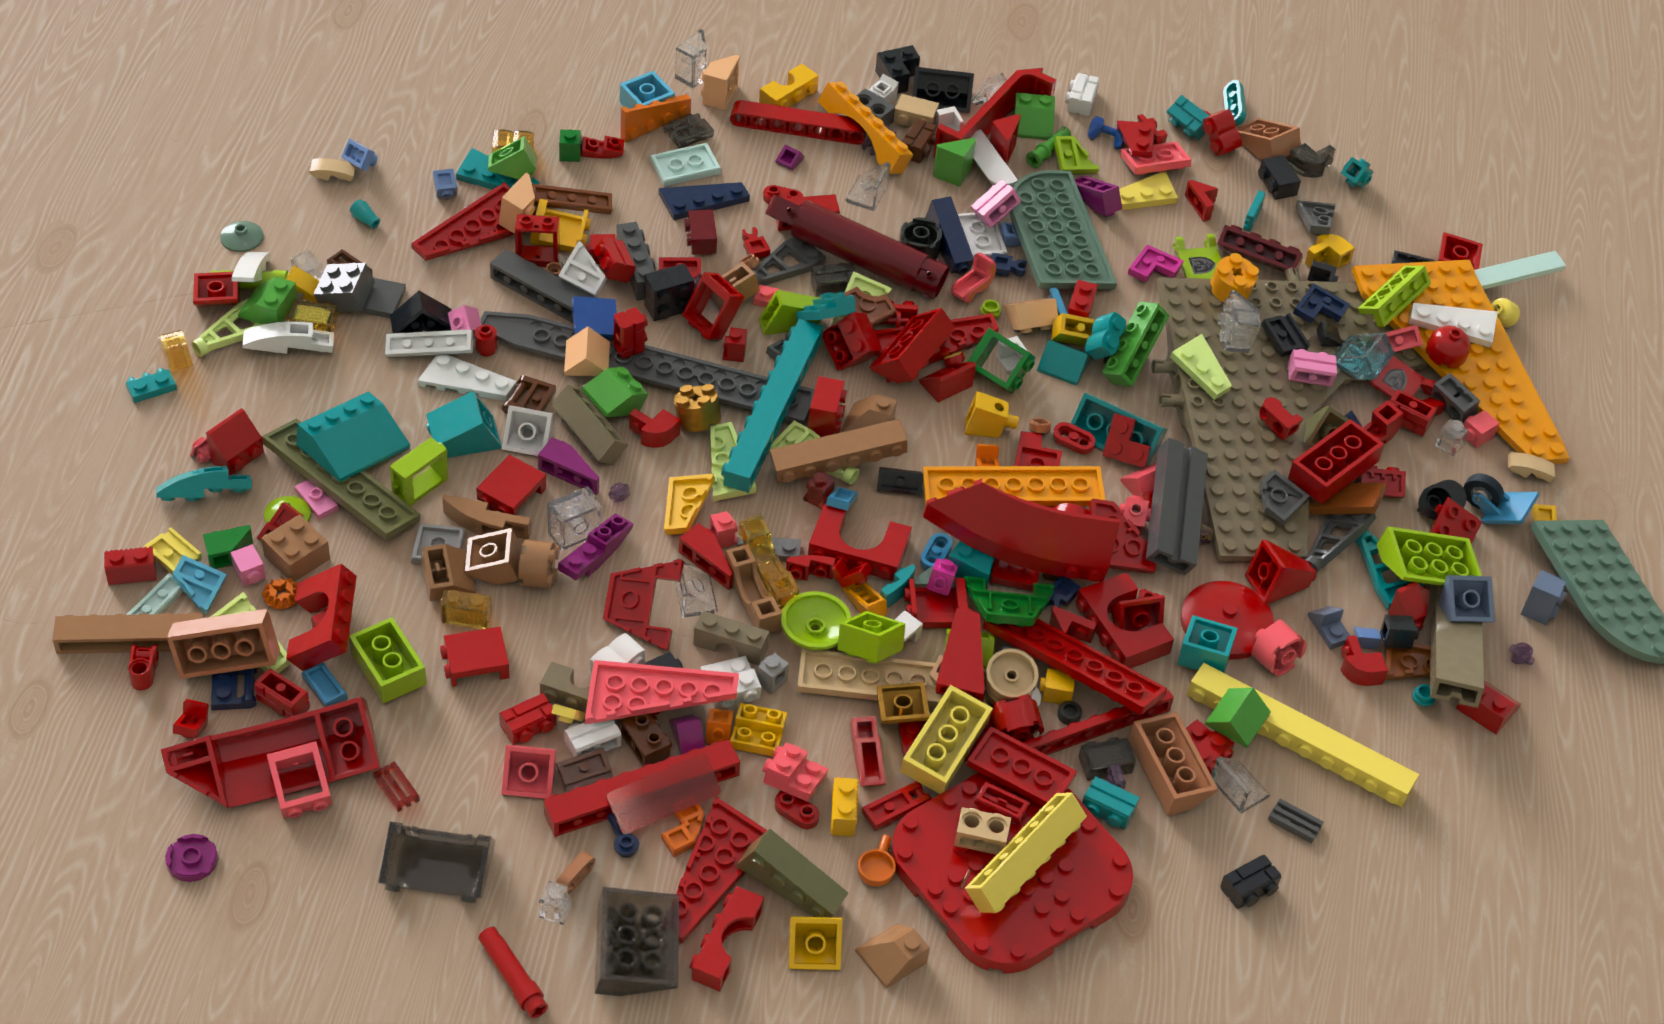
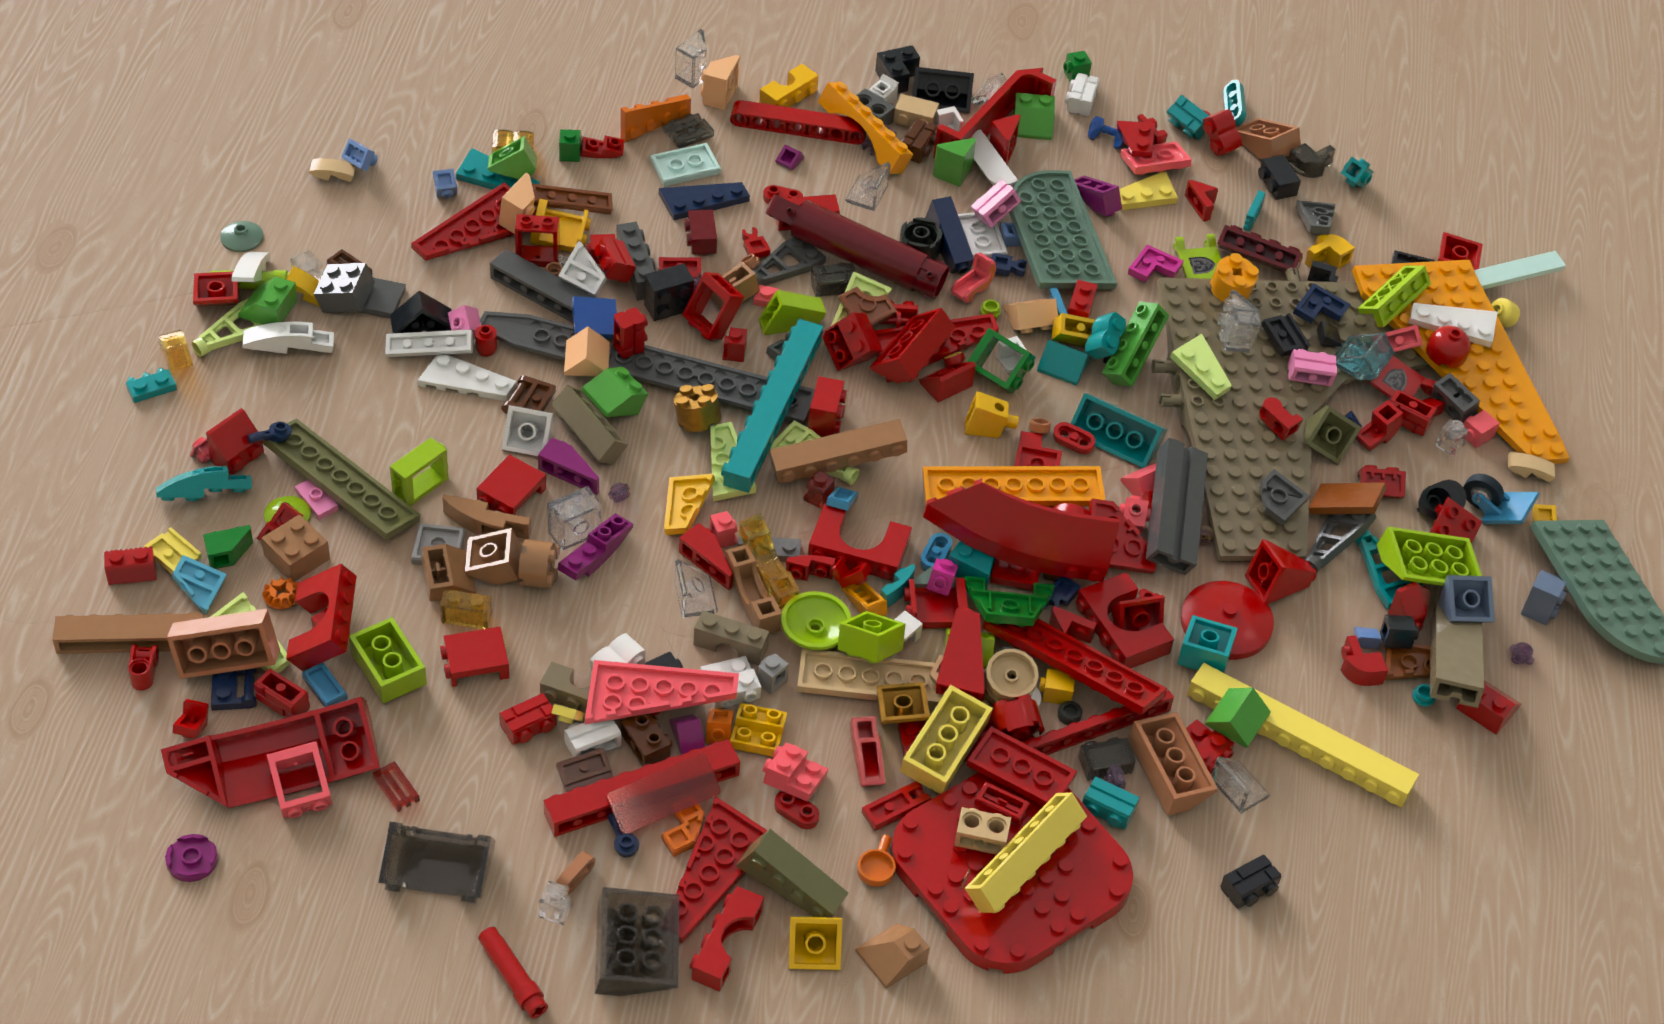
light aqua tile [126,573,184,615] -> none
bright pink brick [230,544,266,587] -> none
clear yellow brick [288,299,338,332] -> none
teal slope [296,391,411,482] -> none
teal cone [350,199,381,229] -> none
teal slope [426,391,502,458] -> none
coral slope [501,745,556,799] -> none
red wing [603,559,684,651] -> none
medium azure brick [620,71,675,109] -> none
red brick [629,409,681,448] -> none
teal plate [796,292,856,320] -> none
yellow brick [830,777,859,837] -> none
medium nougat slope [840,394,897,433] -> none
black plate [877,467,923,495] -> none
orange bracket [975,444,1000,466] -> none
bright green pin [1026,126,1071,168] -> none
lime wing [1053,136,1099,174] -> none
red plate [1102,413,1151,468] -> none
coral brick [1251,619,1307,676] -> none
dark grey tile [1268,799,1324,843] -> none
red brick [1288,419,1384,505] -> none
sand blue slope [1308,606,1350,650] -> none
none -> dark blue plate [247,421,292,443]
none -> green brick [1063,51,1092,82]

